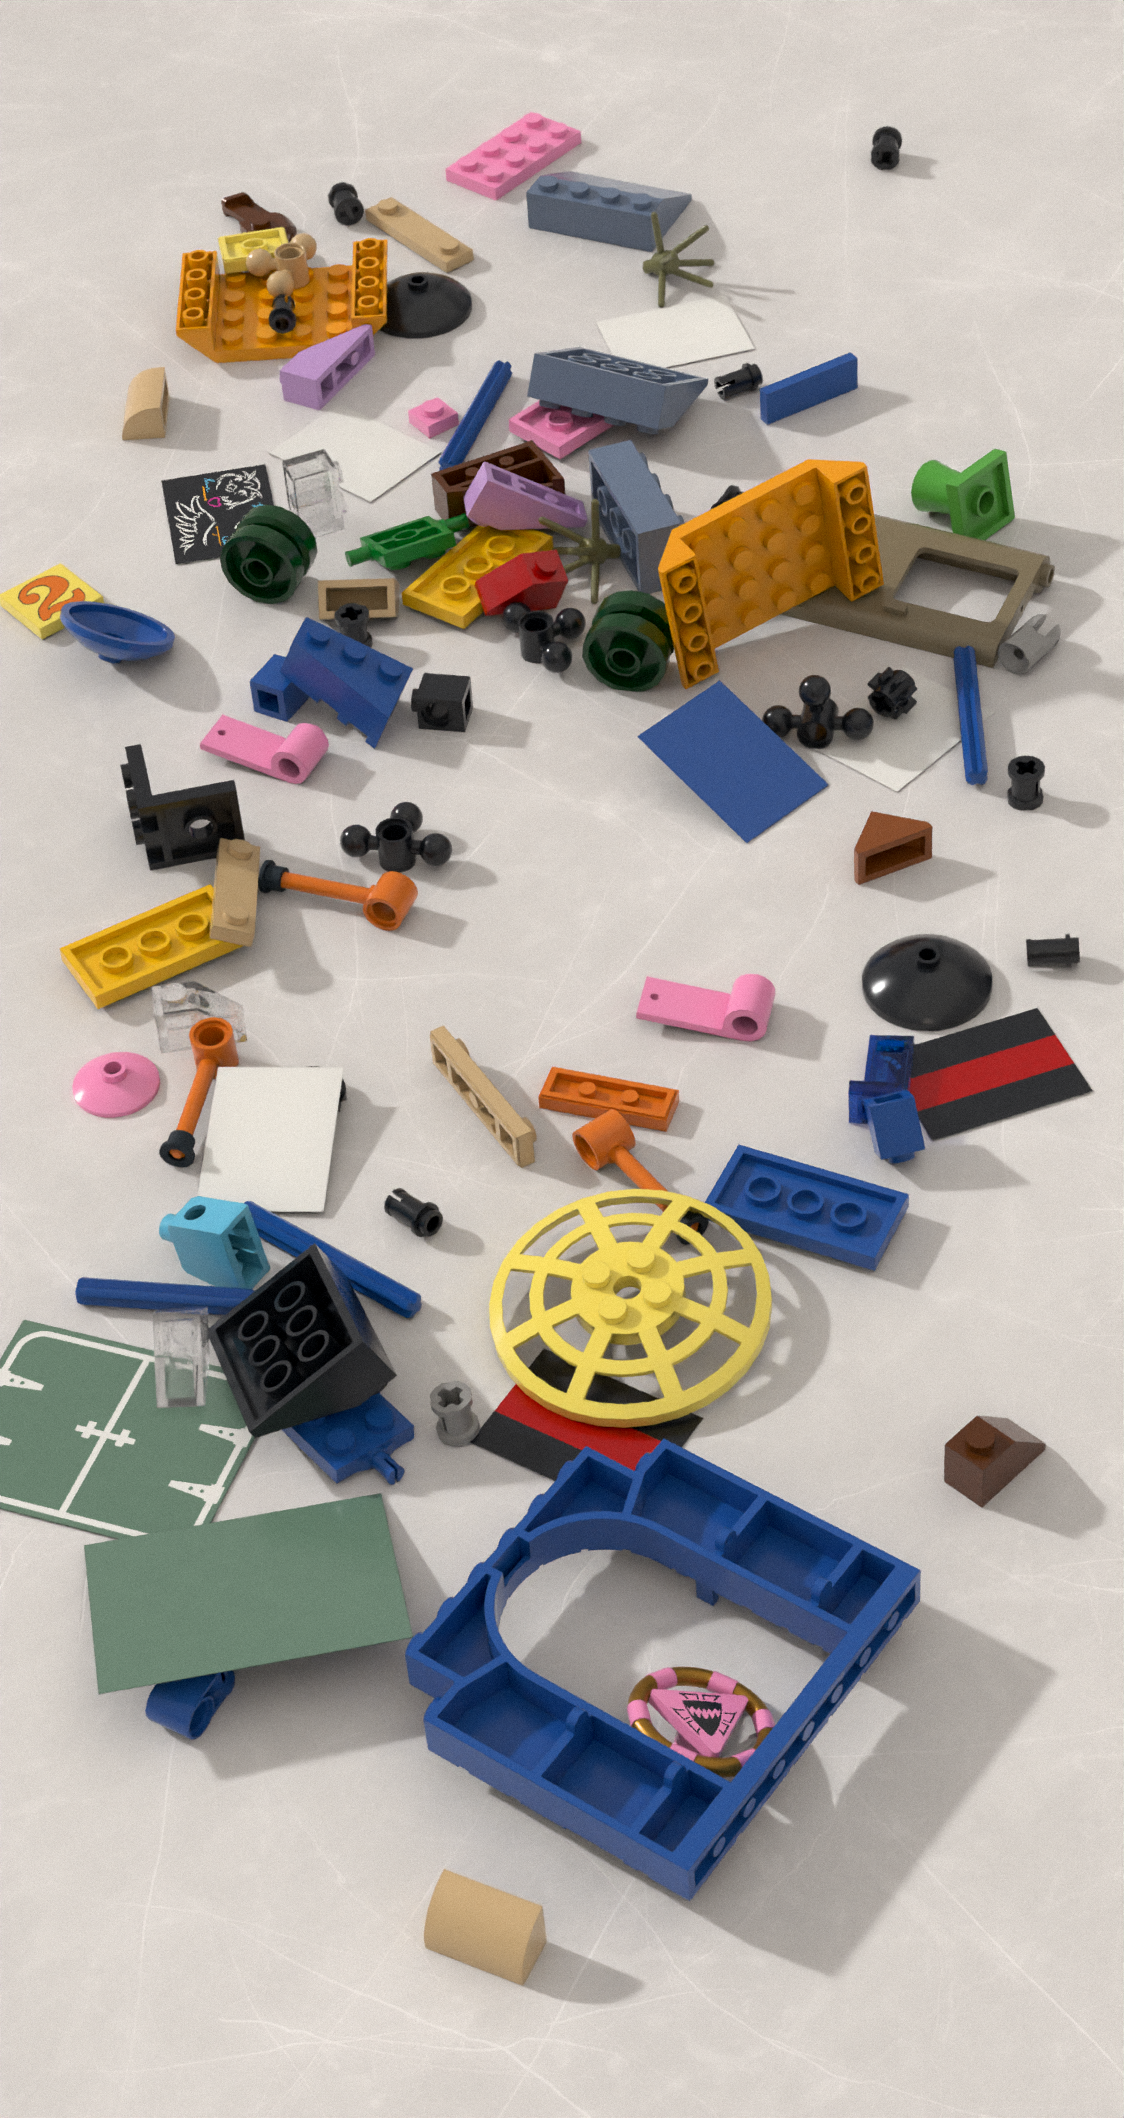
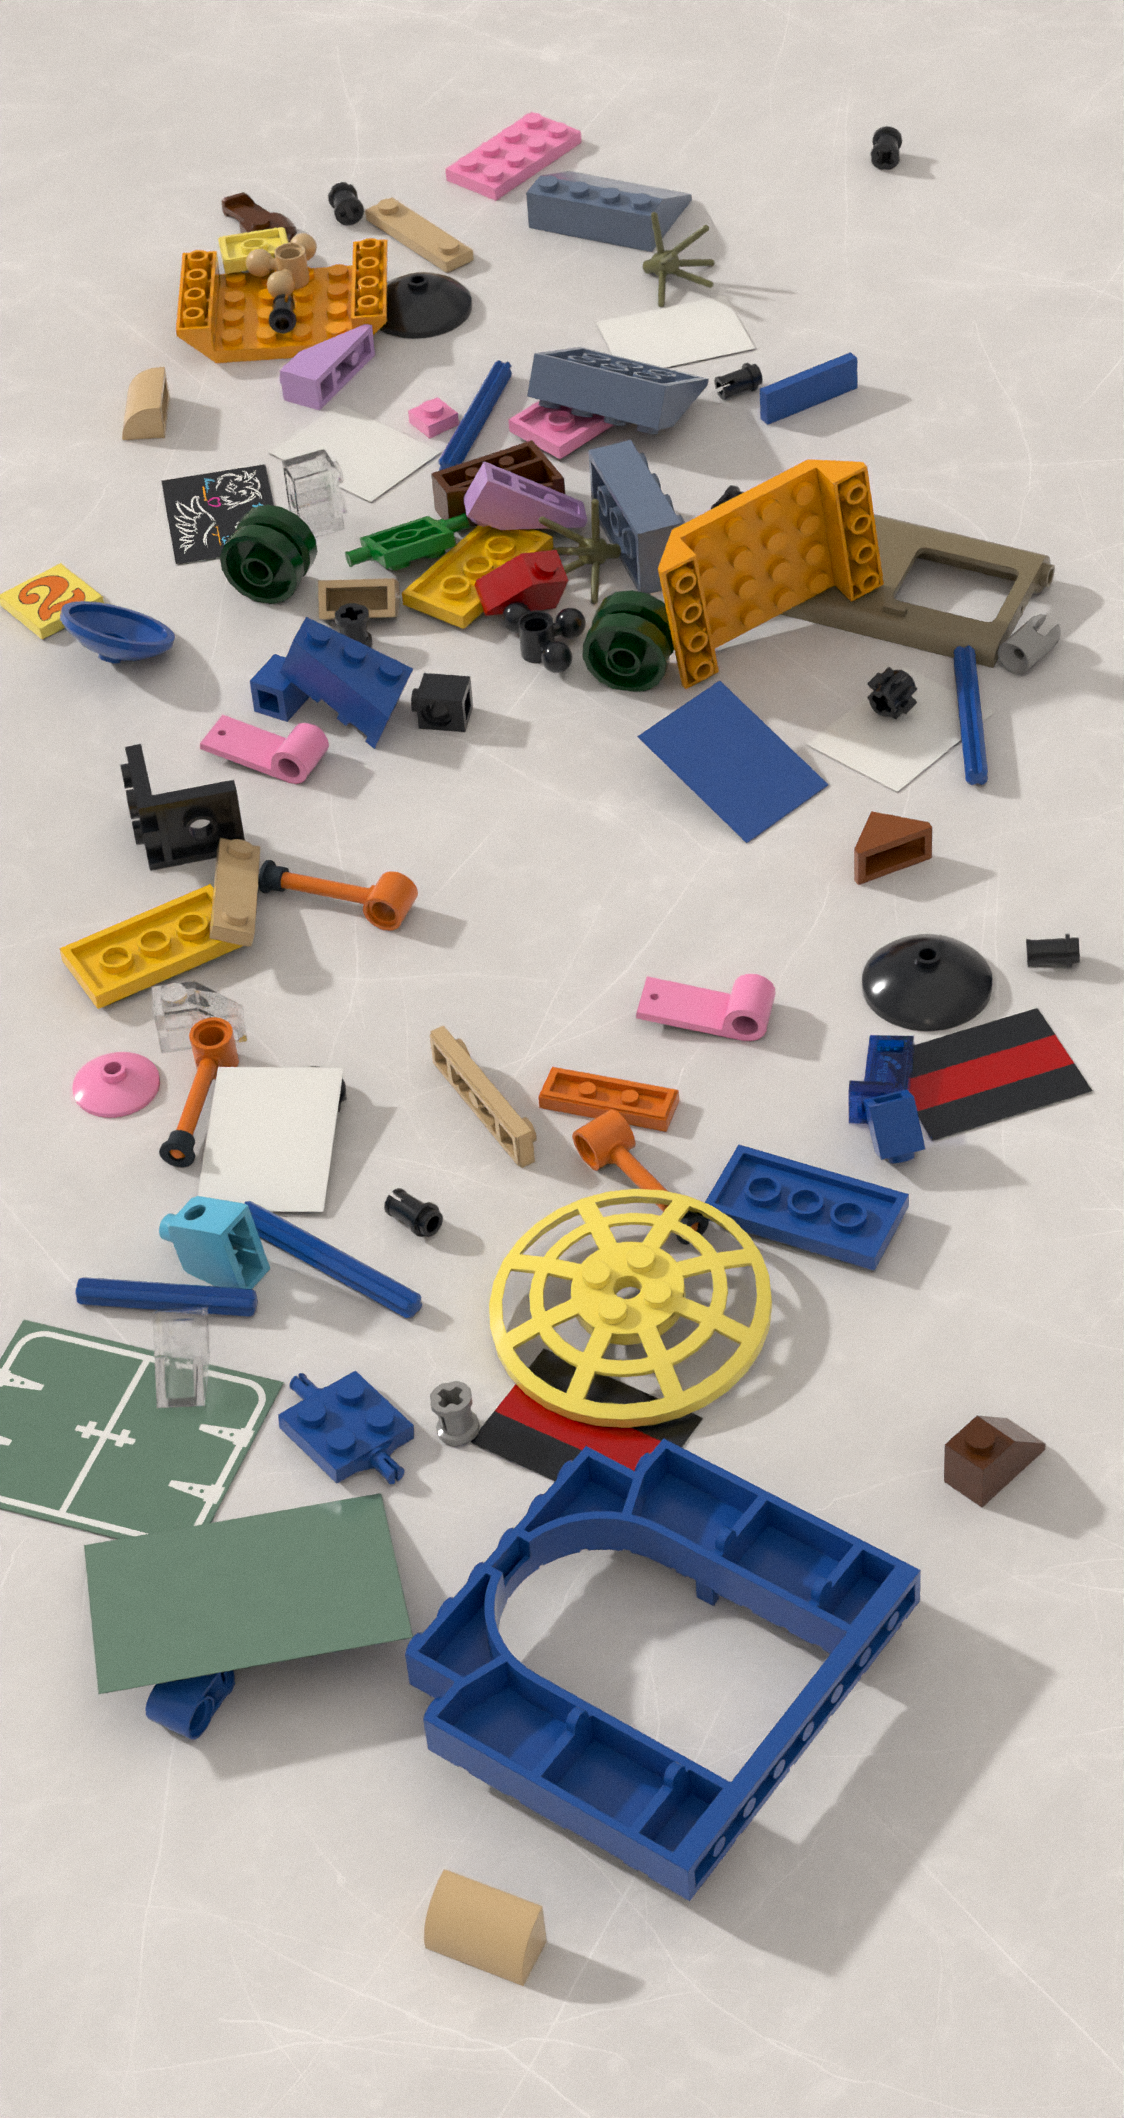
black slope [206,1243,397,1438] -> none
black piece [340,802,452,873] -> none
piece [627,1667,775,1778] -> none
black piece [762,675,874,749] -> none
bright green plant [911,449,1015,540] -> none
black bush [1007,755,1045,811] -> none

